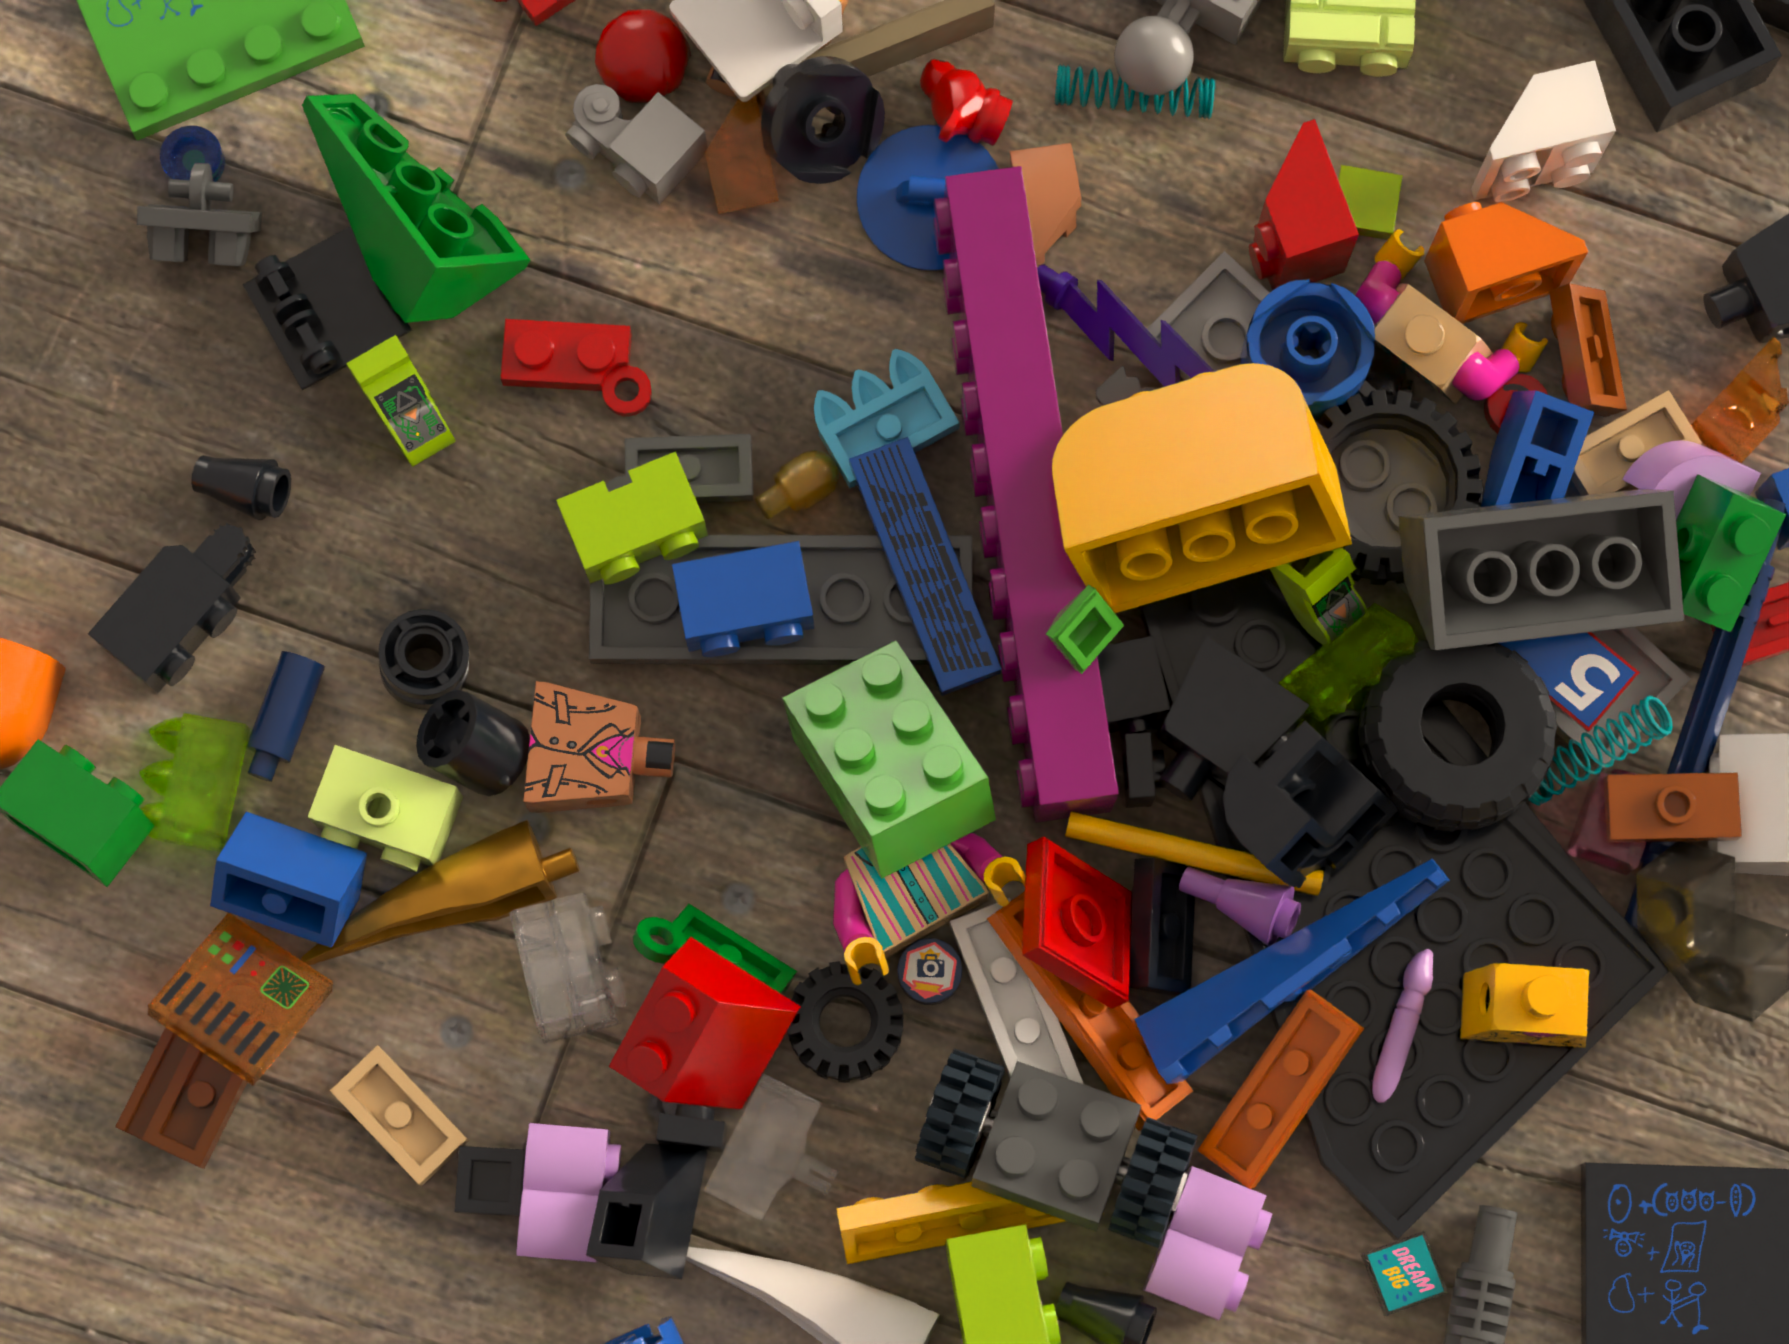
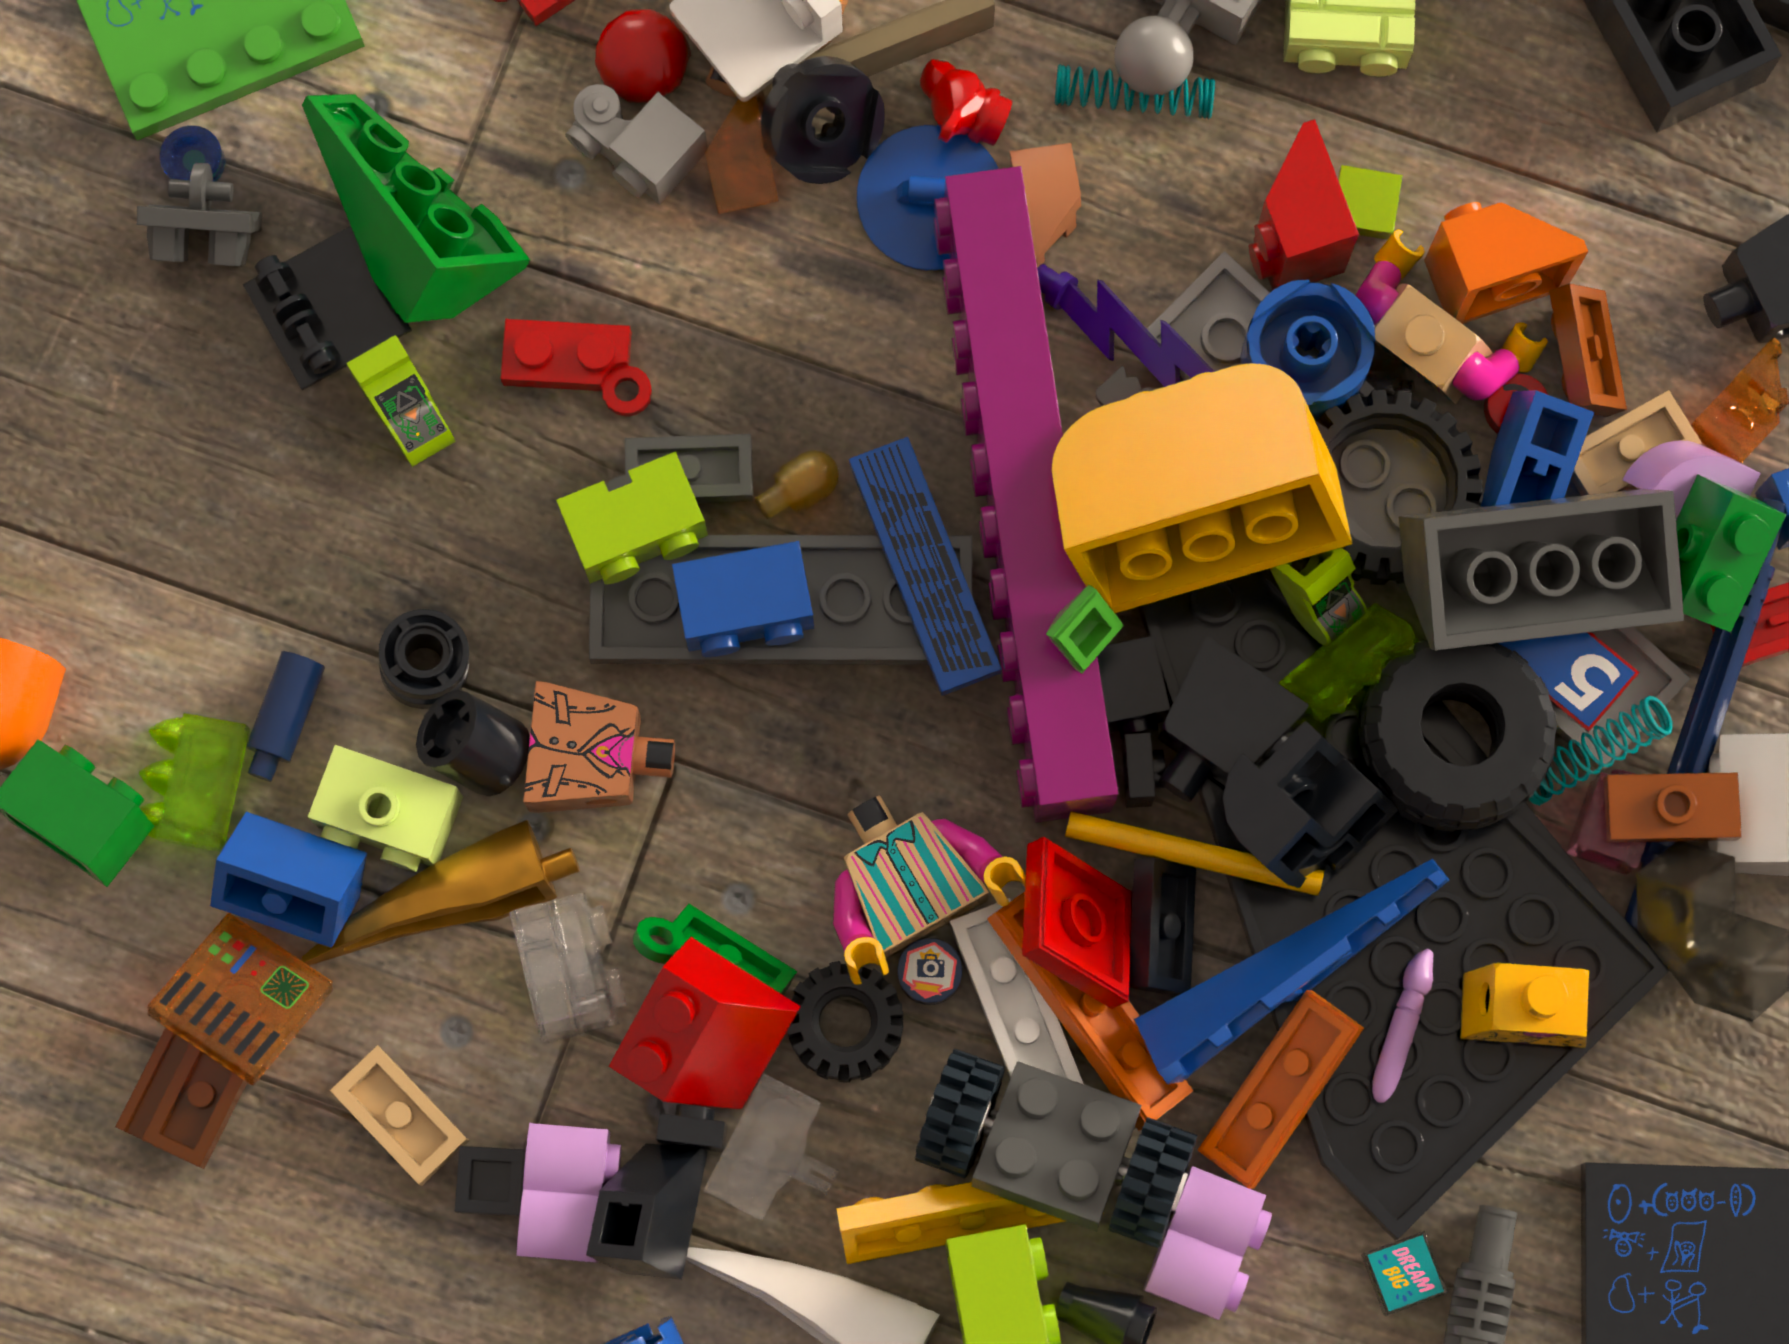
black hinge [88,523,256,694] -> none
black cone [191,455,292,521] -> none
bright green brick [783,641,996,879] -> none
medium azure plate [814,349,960,488] -> none
medium lavender cone [1179,866,1301,946] -> none
white slope [1471,60,1616,202] -> none

